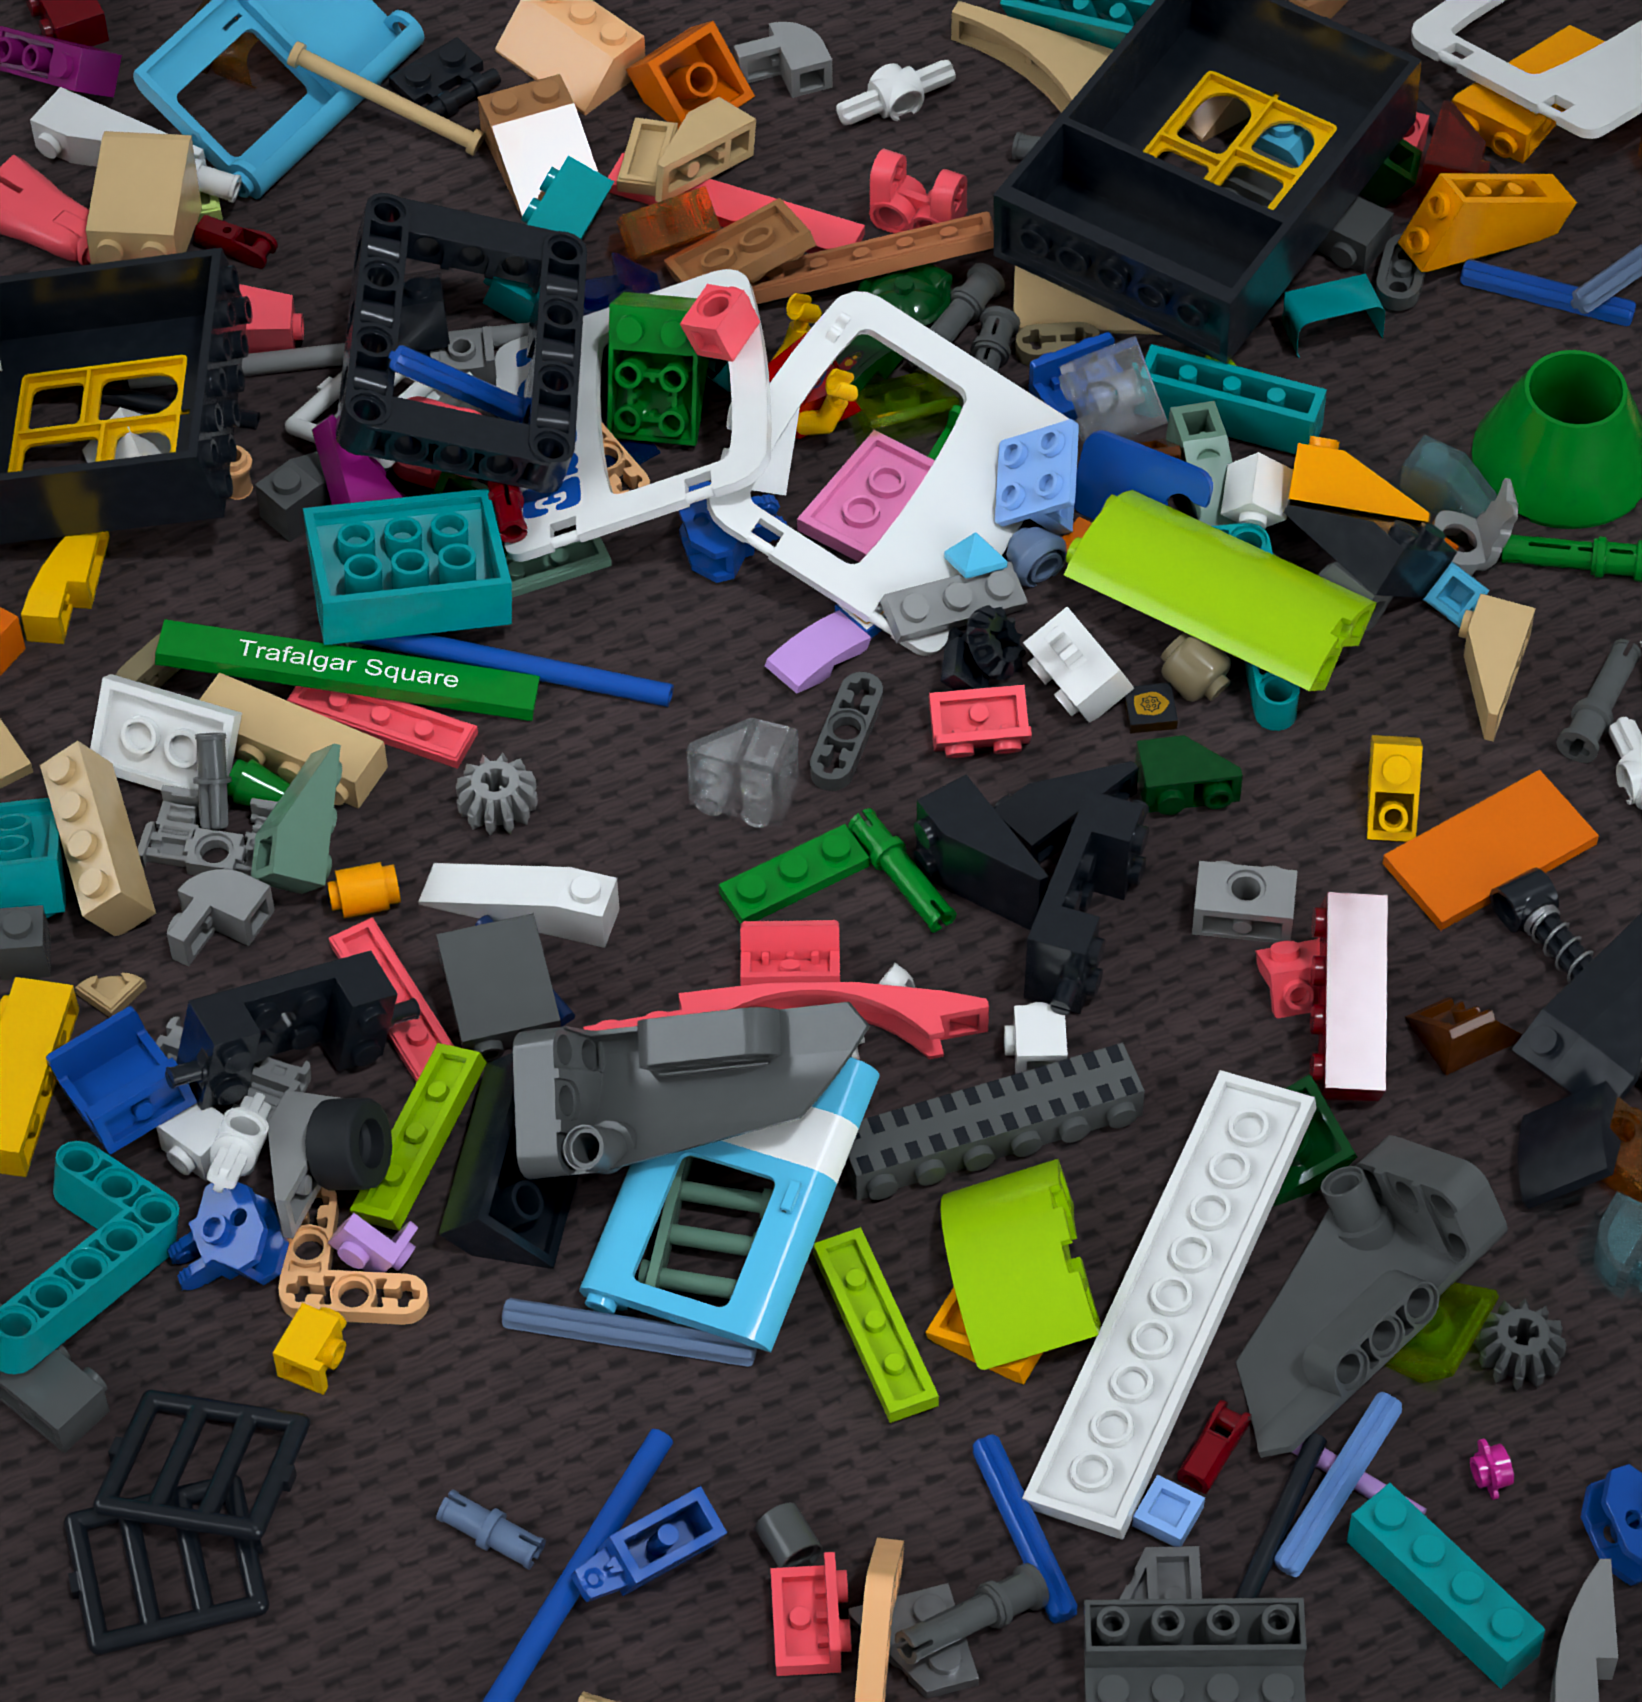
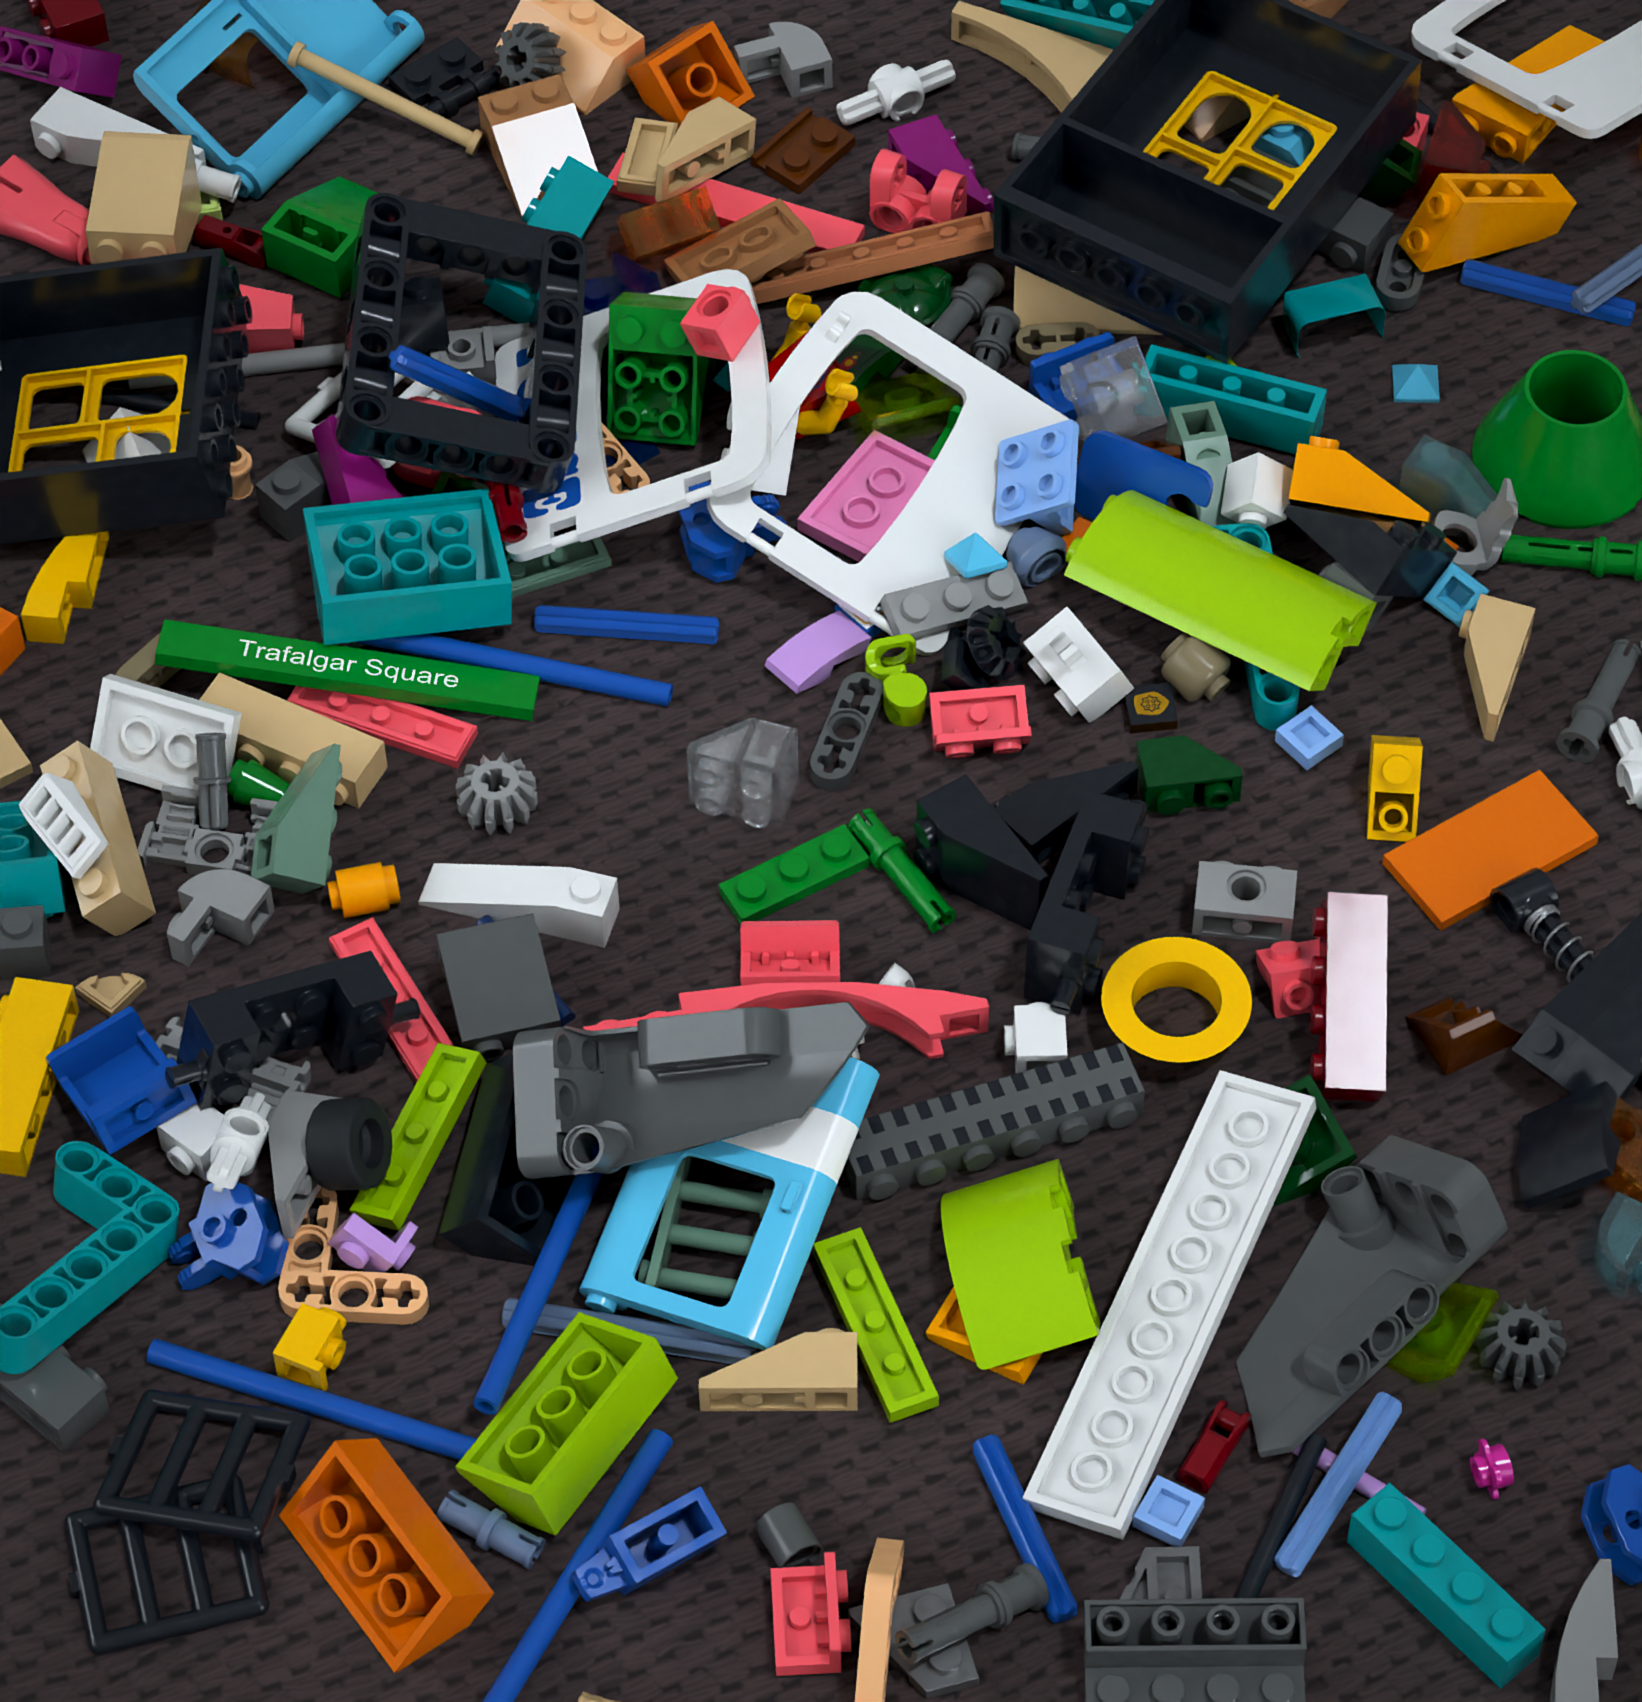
none -> white slope [19,773,109,879]
none -> blue piece [146,1338,477,1461]
none -> green slope [261,176,378,298]
none -> orange slope [279,1438,494,1673]
none -> lime slope [455,1312,678,1536]
none -> blue piece [473,1141,603,1415]
none -> dark grey gear [493,22,567,88]
none -> blue axle [534,605,720,644]
none -> tan slope [699,1328,858,1411]
none -> reddish brown plate [751,107,856,195]
none -> lime leg [865,634,927,727]
none -> magenta slope [888,114,993,216]
none -> yellow hose [1101,937,1252,1062]
none -> light blue plate [1275,705,1344,770]
none -> medium azure slope [1392,364,1440,403]

